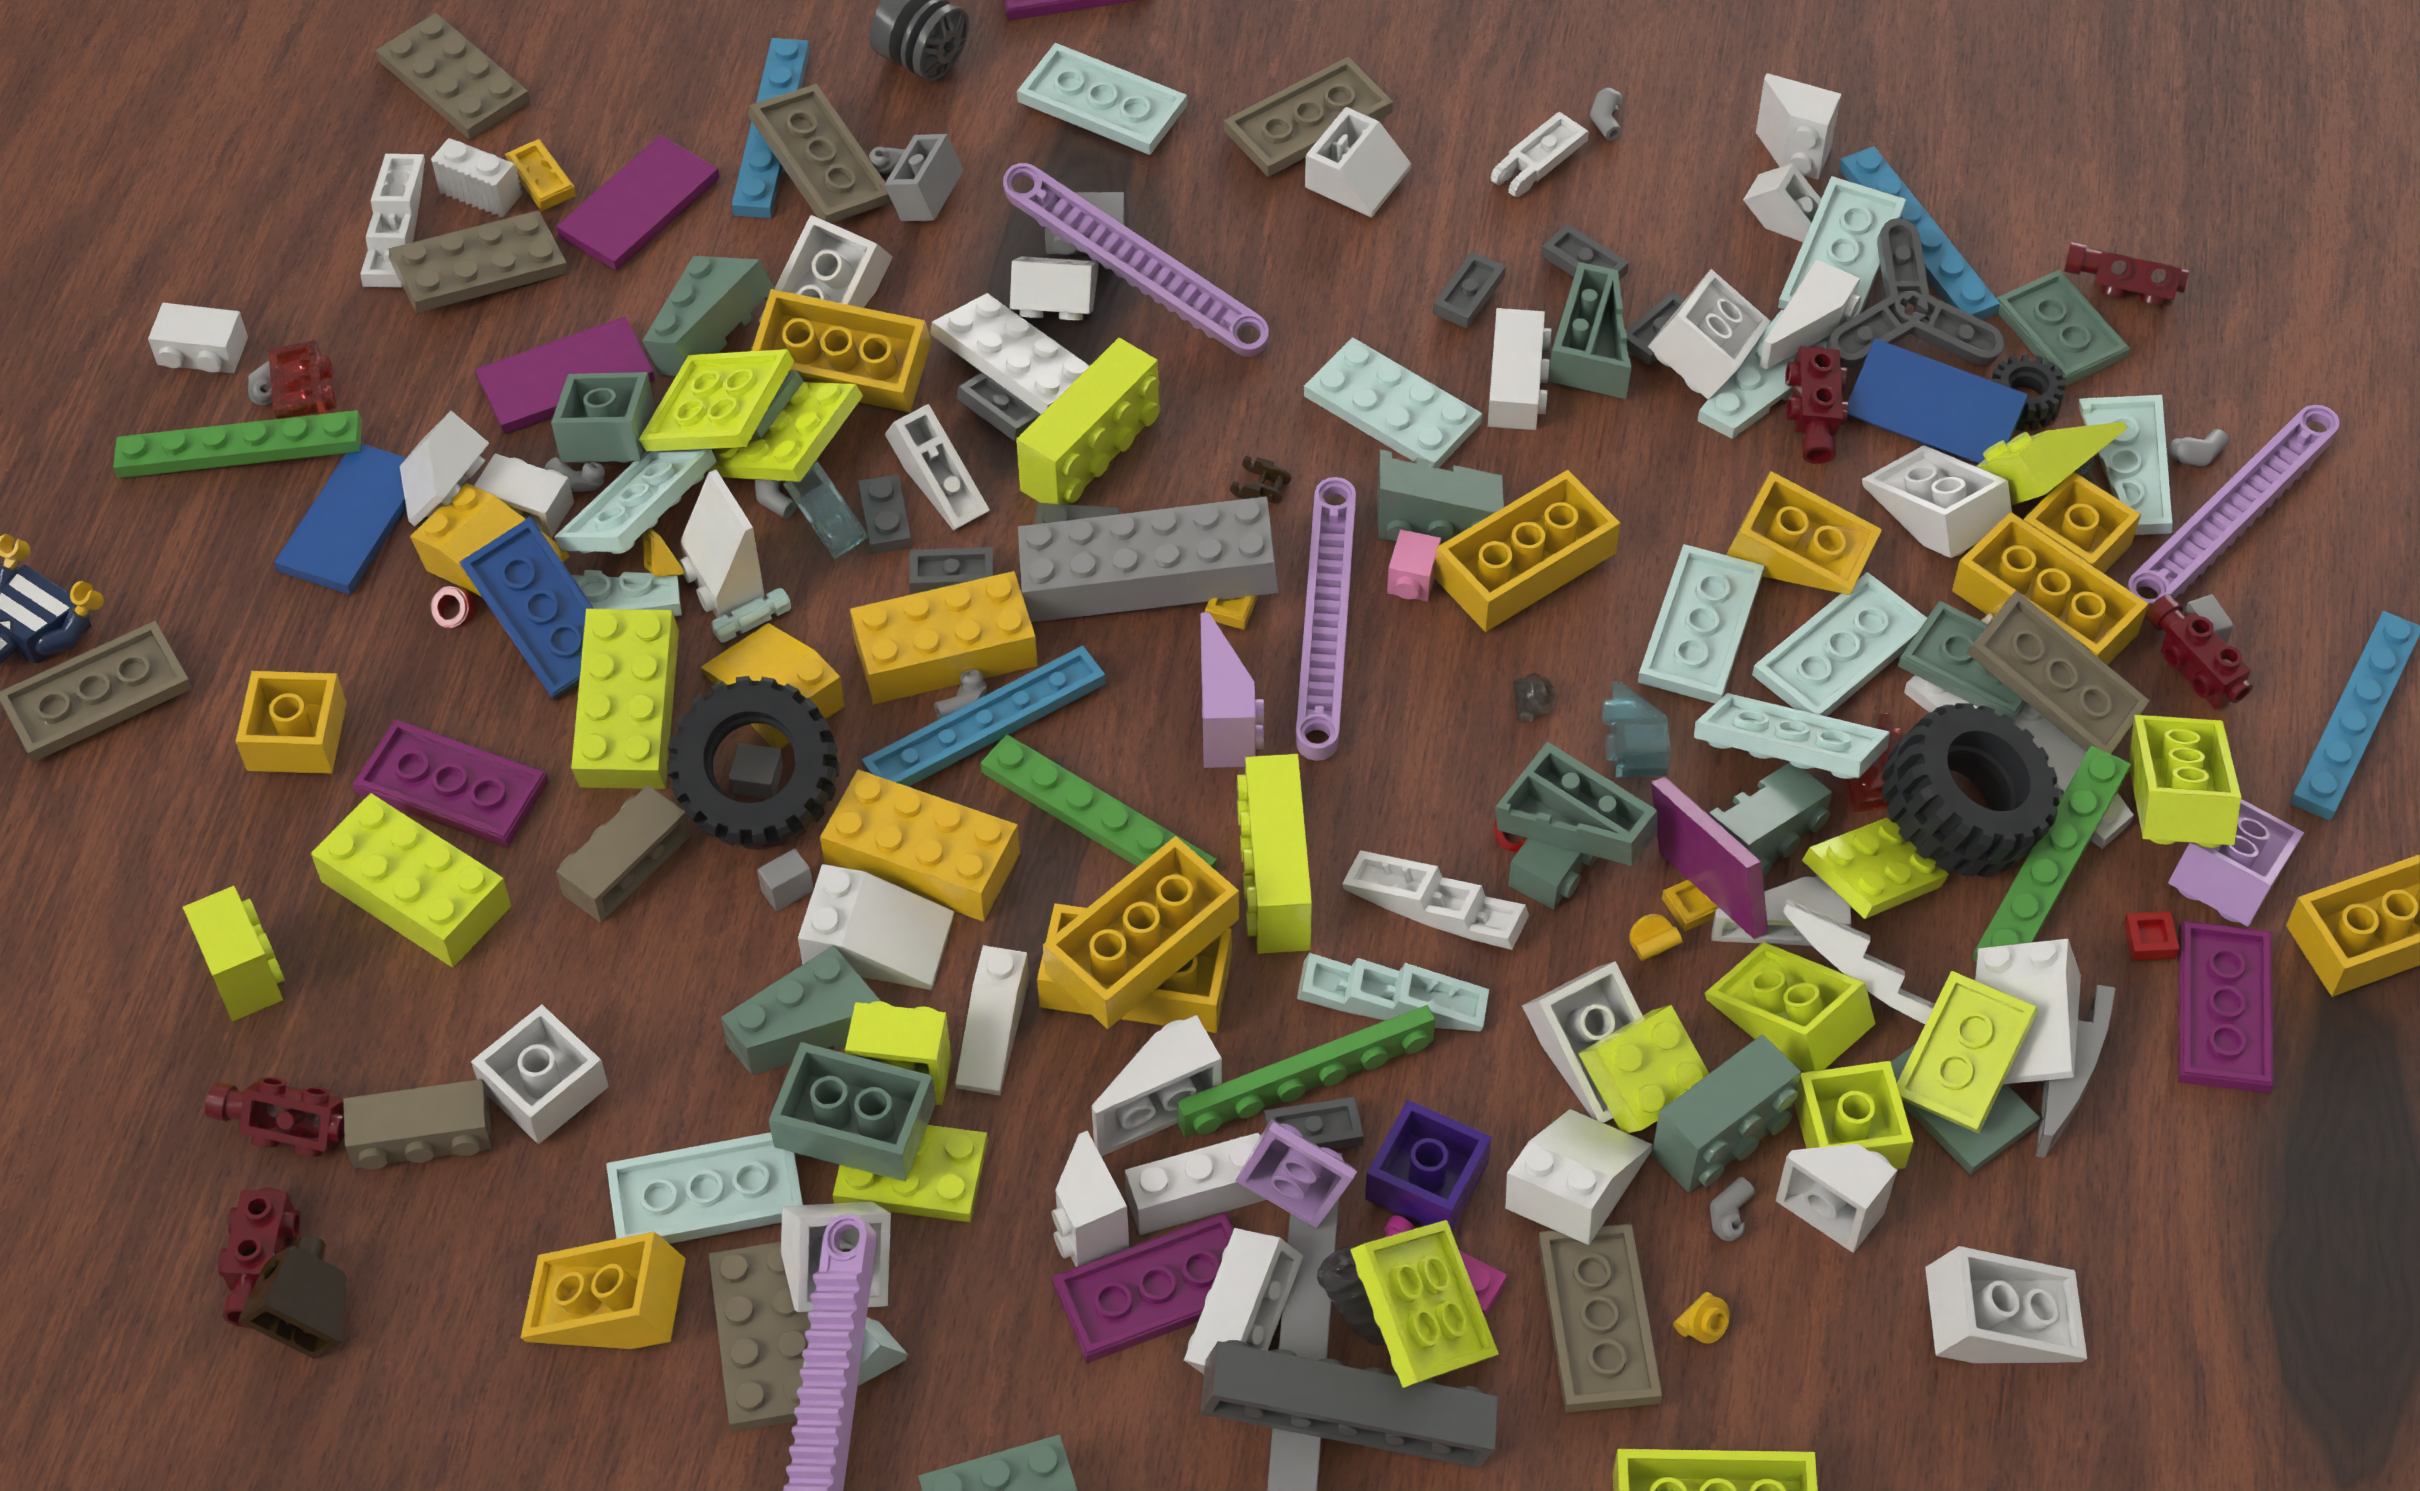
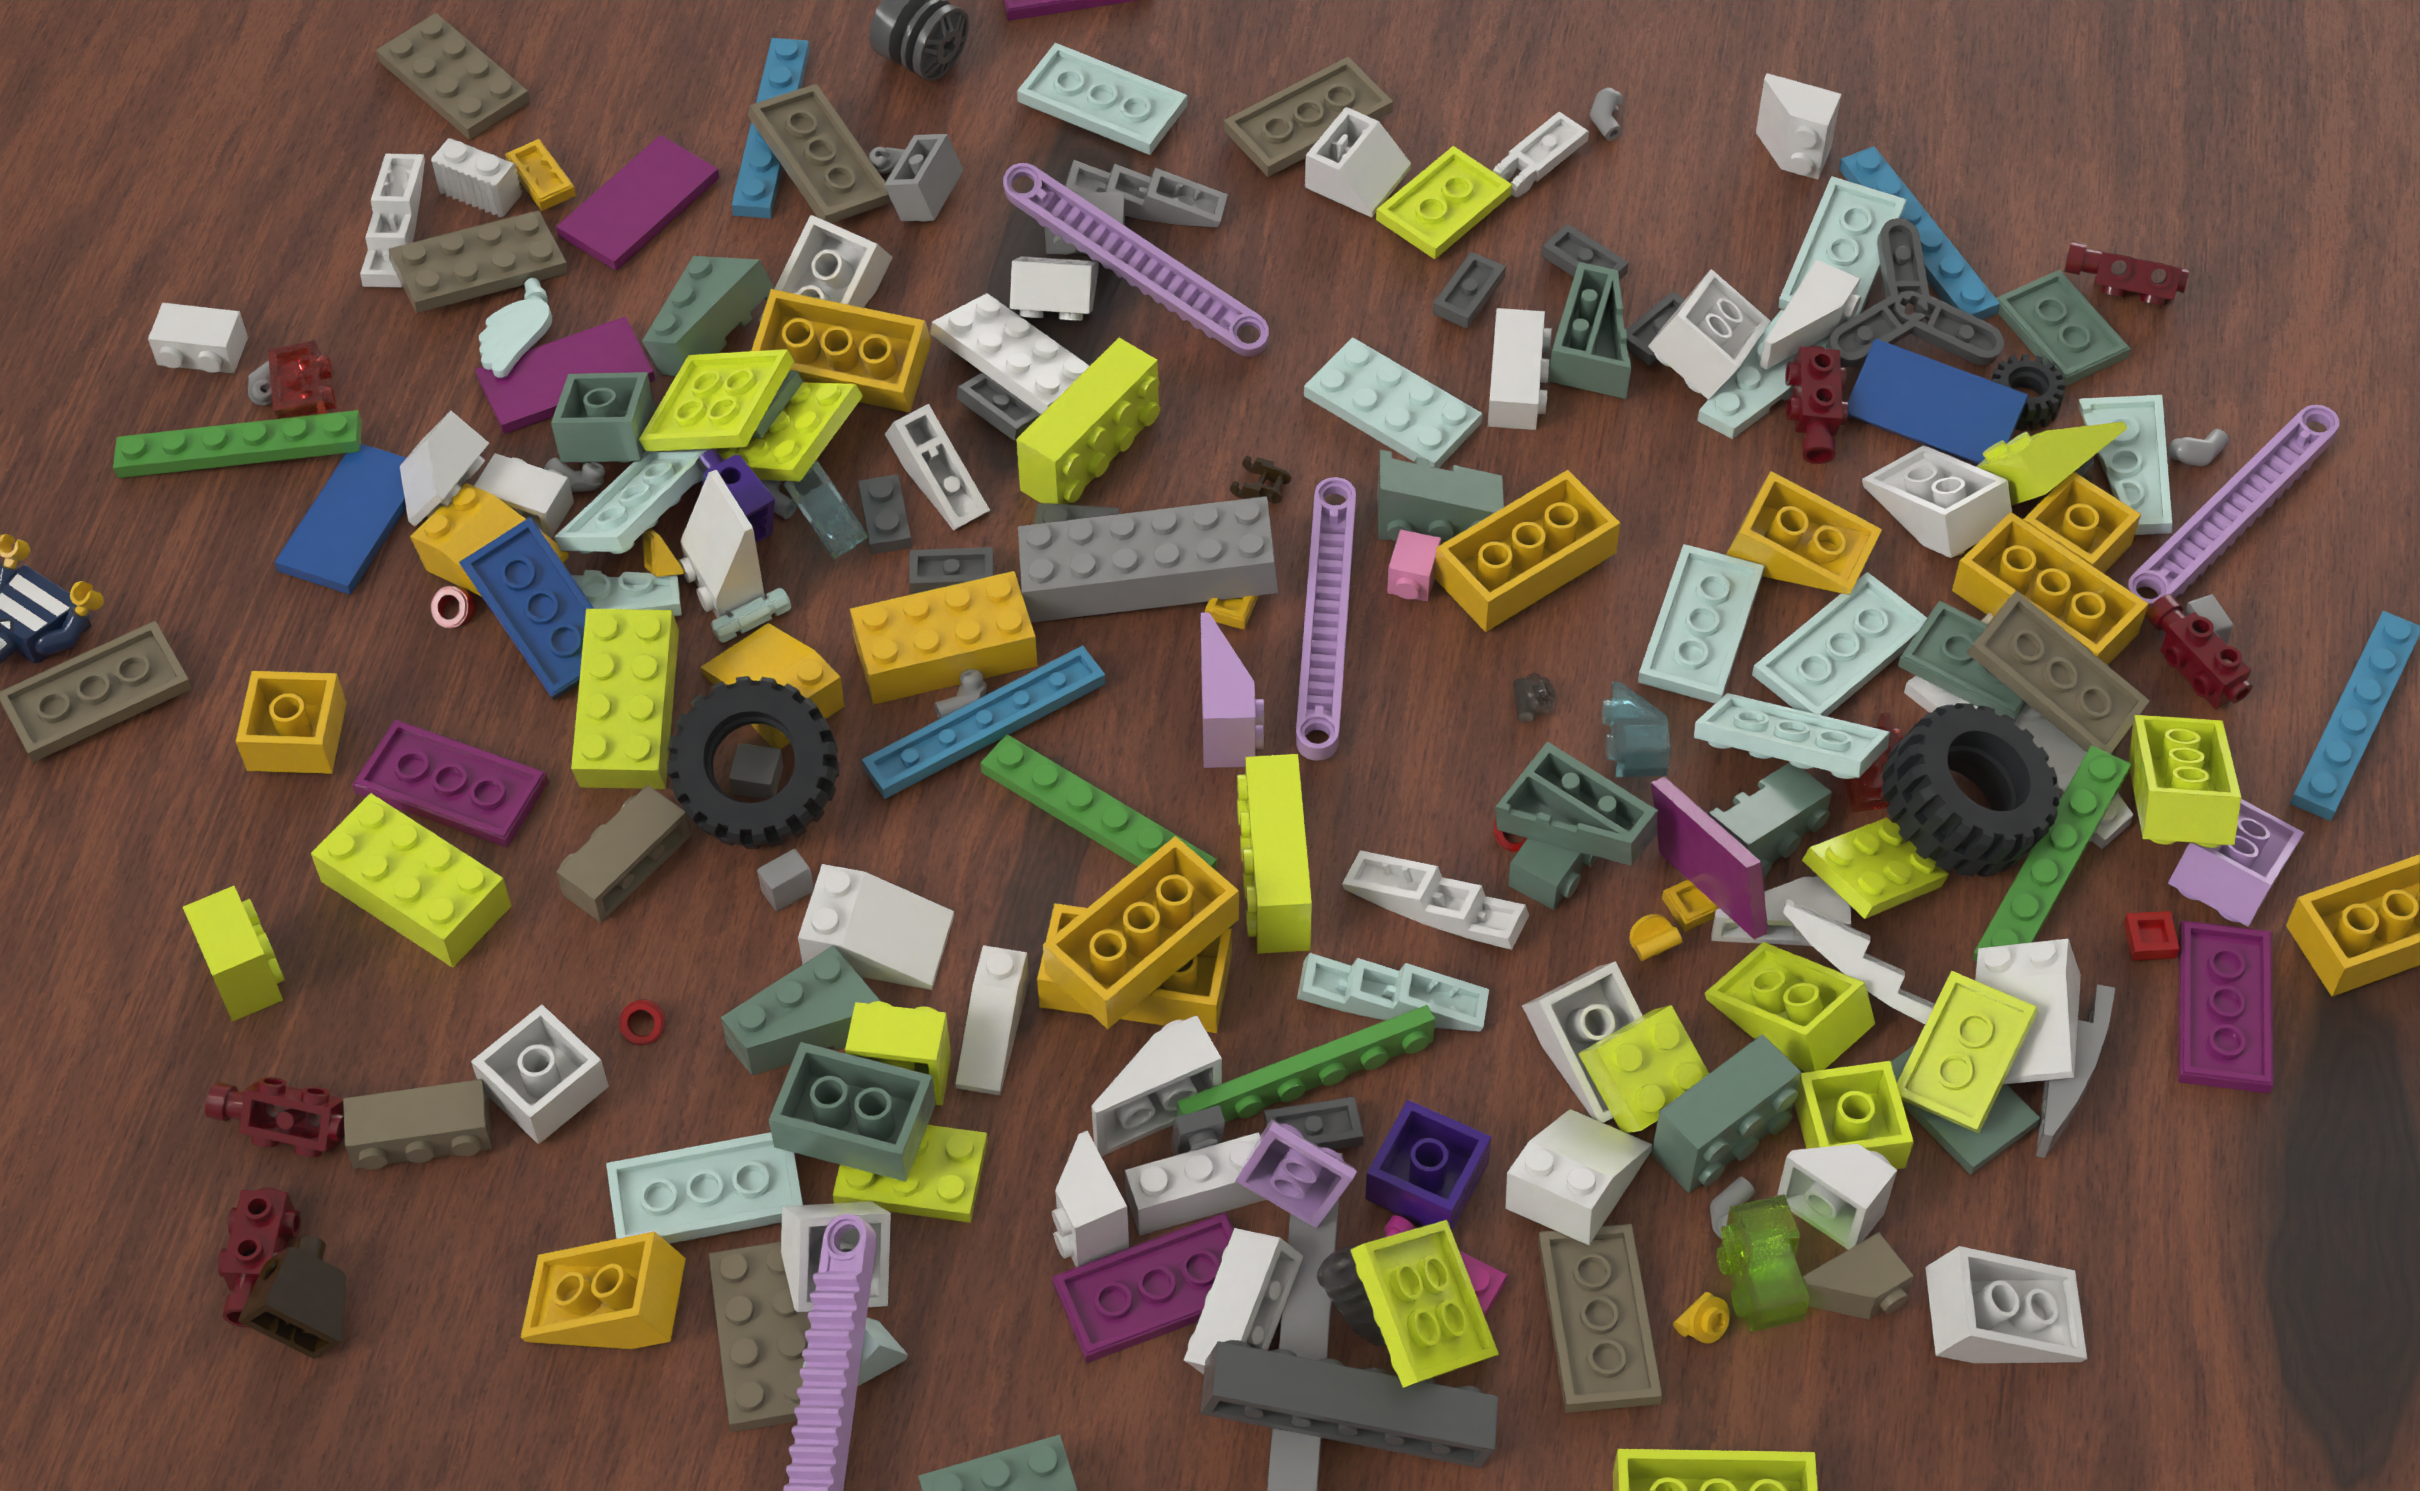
yellow brick [820,770,1020,922] -> none
white slope [1743,163,1821,242] -> none
none -> light aqua animal [479,278,552,378]
none -> red piece [619,999,666,1045]
none -> dark purple torso [696,449,775,543]
none -> light grey slope [1065,160,1228,227]
none -> dark grey plate [1171,1105,1225,1156]
none -> neon yellow plate [1376,146,1512,259]
none -> clear neon green brick [1716,1194,1810,1333]
none -> dark tan slope [1797,1232,1913,1319]

